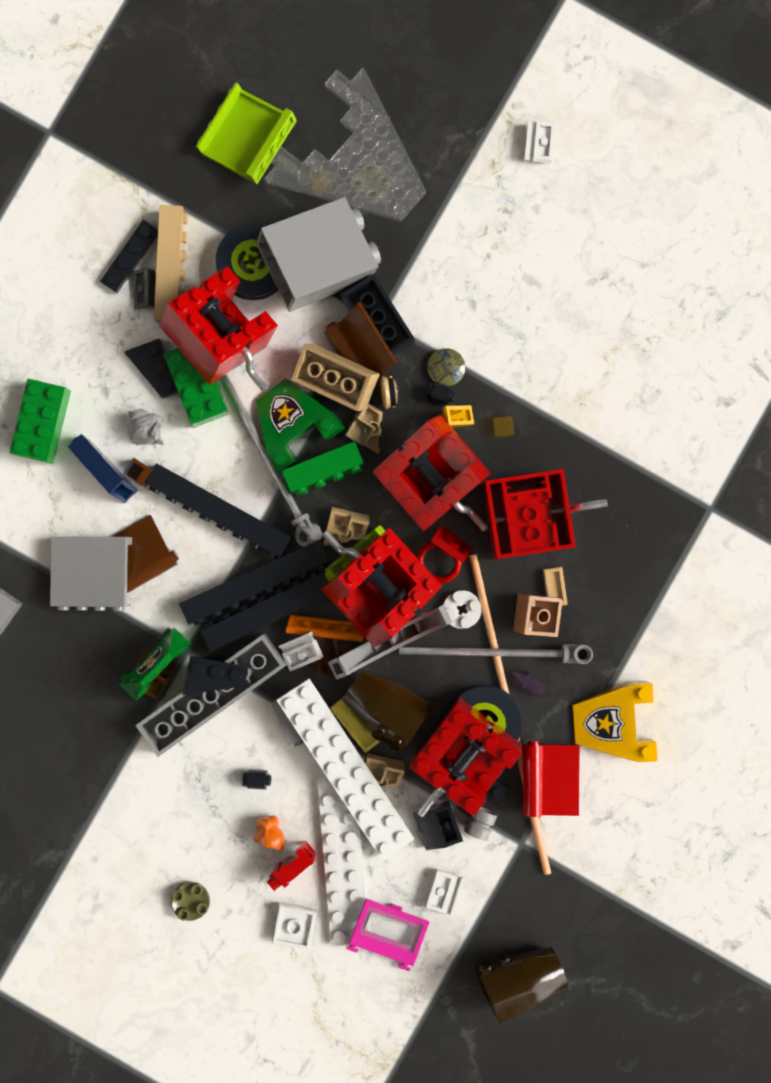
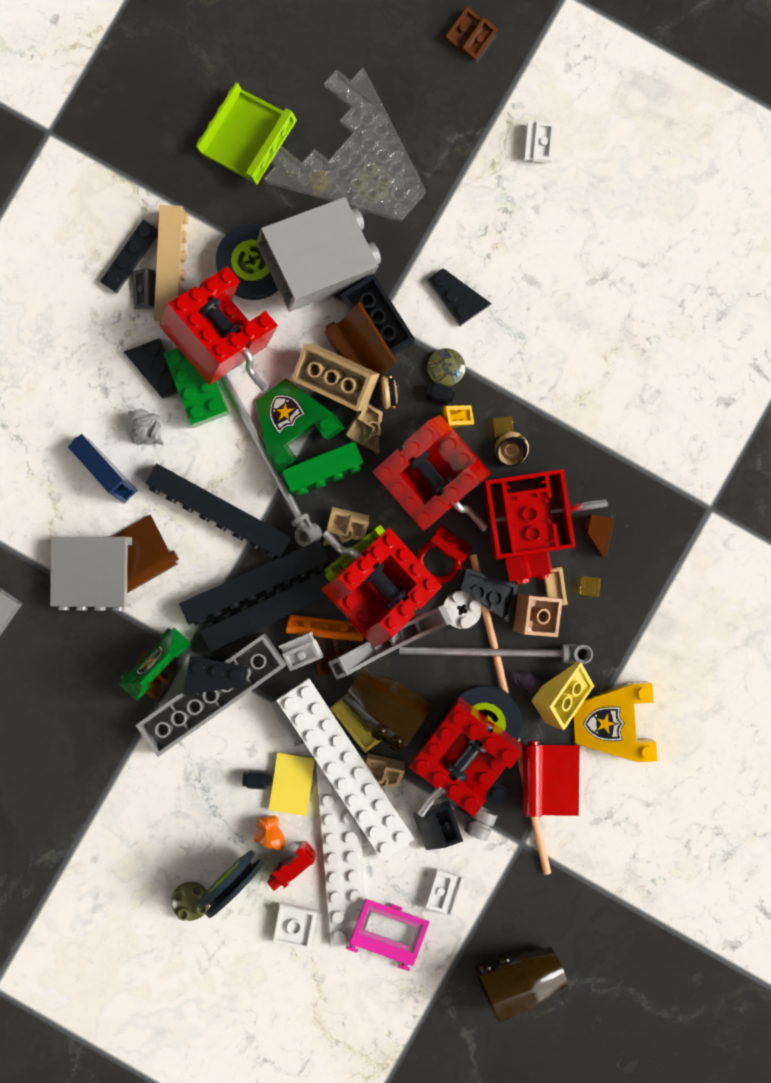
green brick [9,379,71,464] -> none
reddish brown panel [127,458,153,487] -> none
none -> black wheel [196,850,264,918]
none -> light yellow tile [269,752,315,816]
none -> black wing [428,268,492,327]
none -> reddish brown slope [443,6,498,61]
none -> black wing [459,568,519,622]
none -> tan piece [494,432,529,467]
none -> red brick [505,551,553,585]
none -> light yellow slope [532,662,594,730]
none -> clear yellow tile [579,576,601,597]
none -> reddish brown slope [583,514,614,557]

